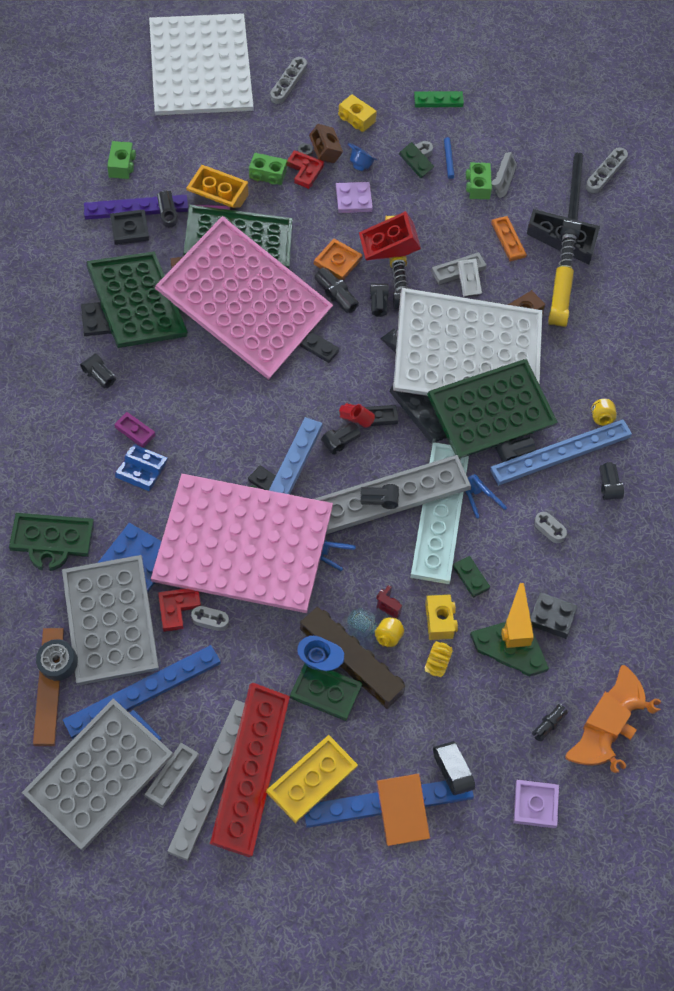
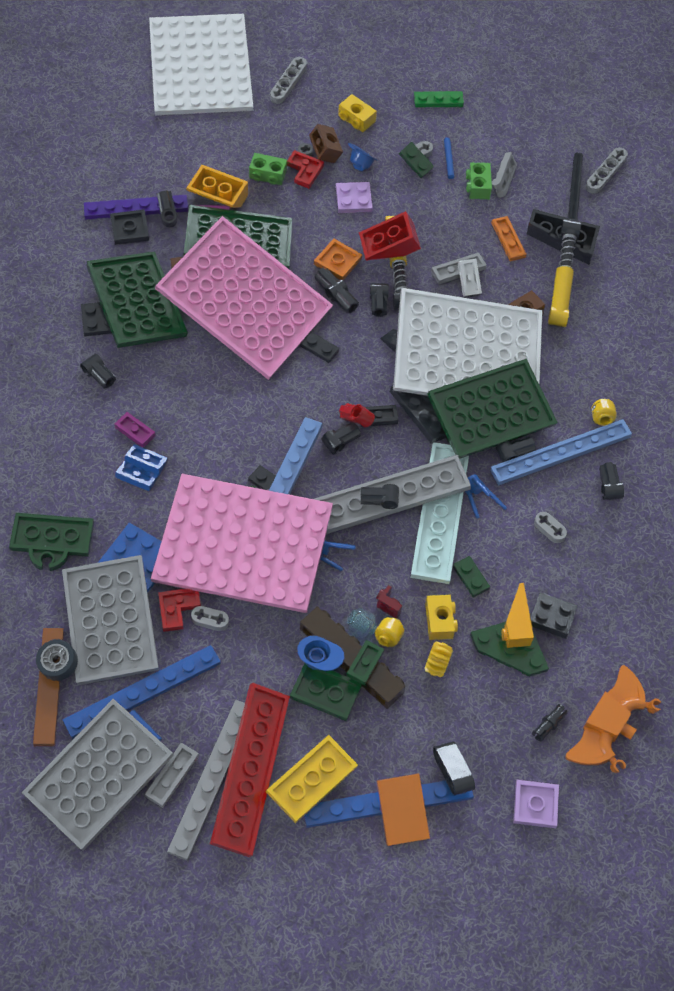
bright green brick [107,141,136,179] -> none
none -> dark green plate [347,640,384,685]

